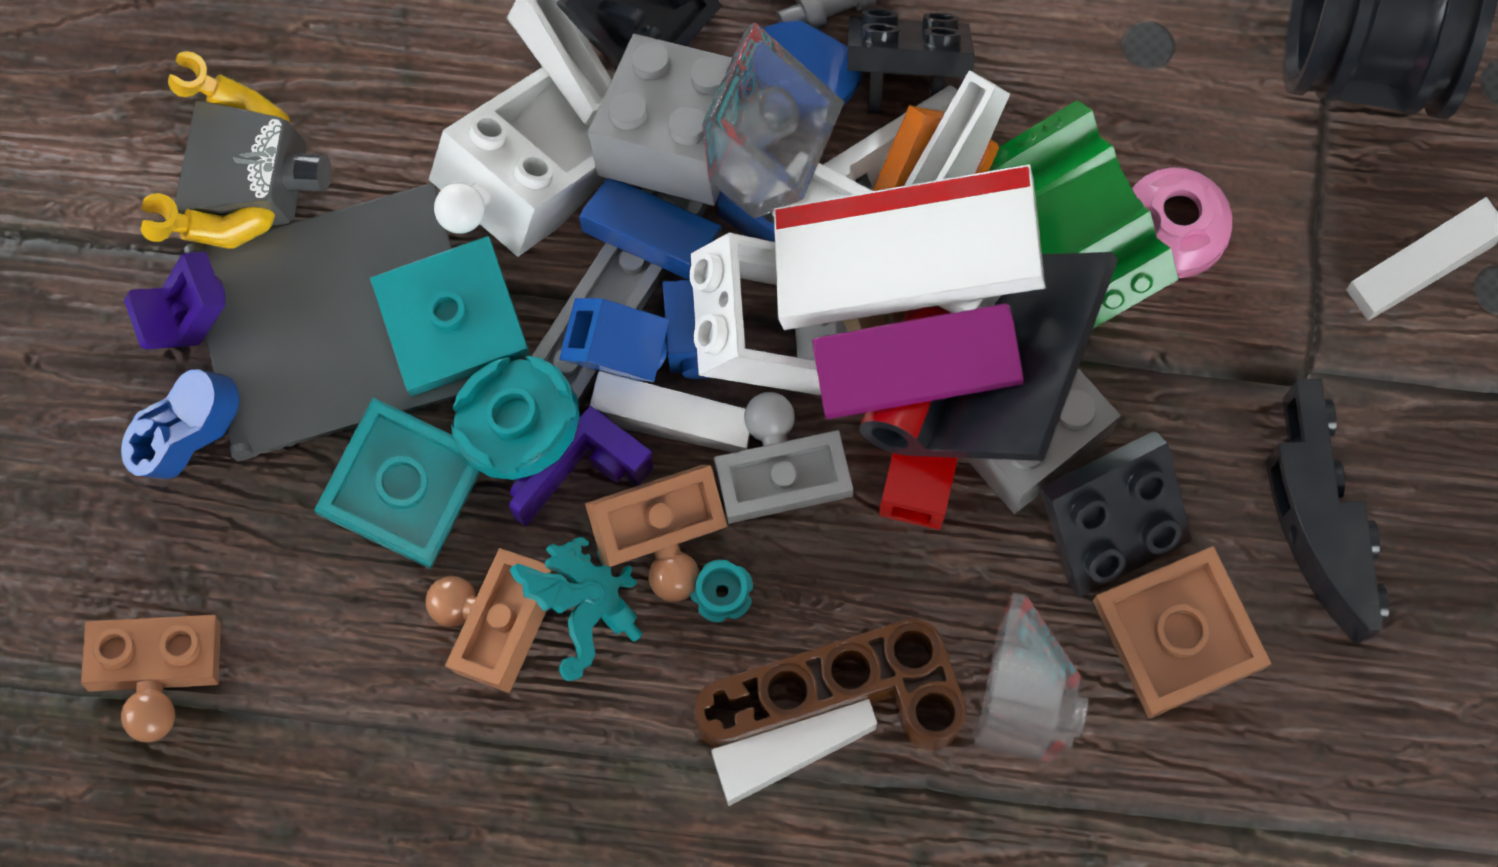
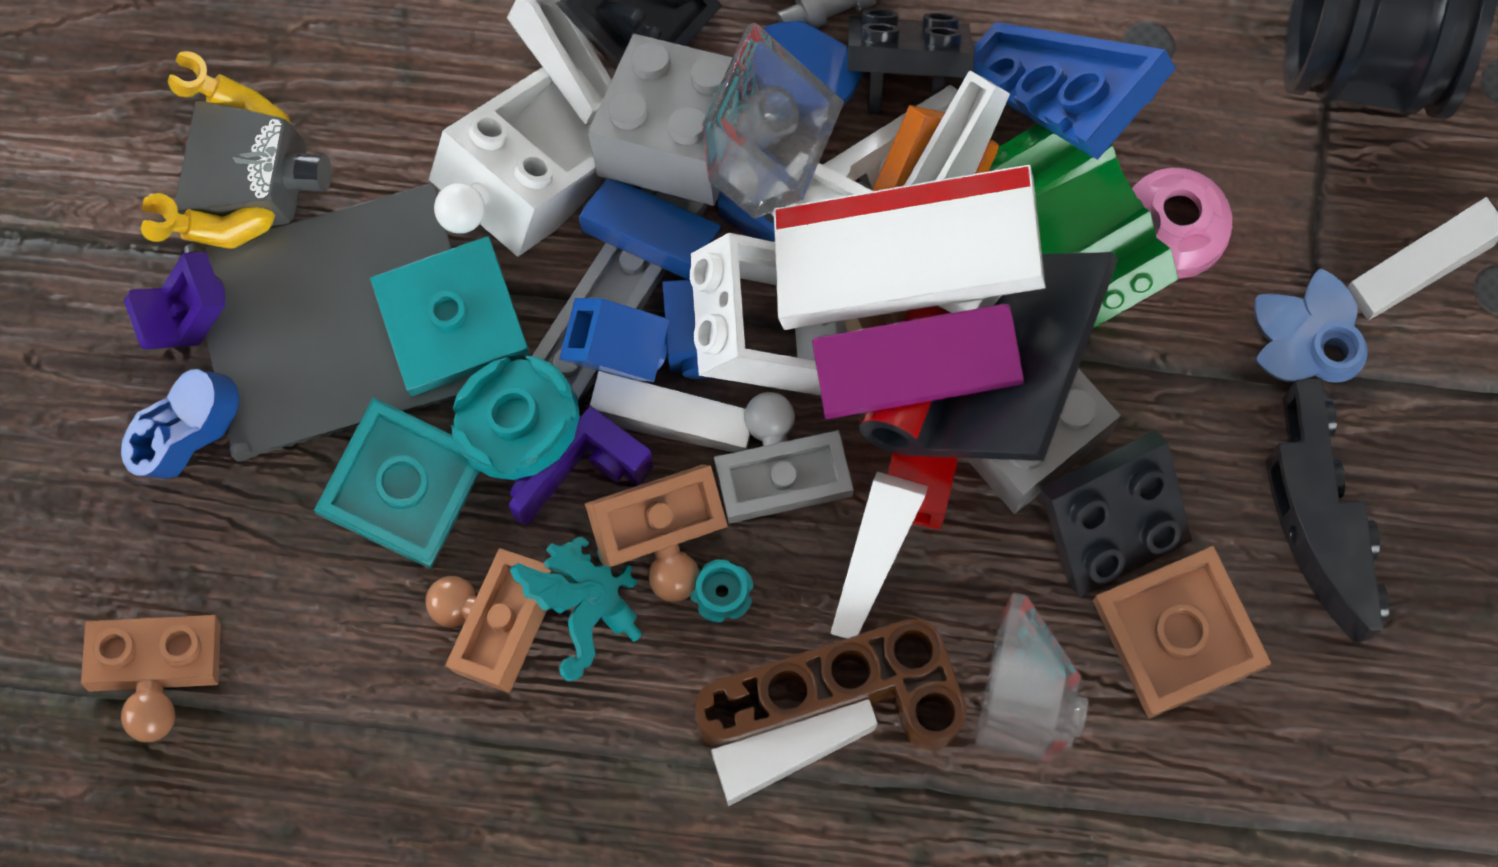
none -> white piece [830,472,928,638]
none -> blue wing [973,22,1176,160]
none -> medium blue plate [1254,269,1368,383]

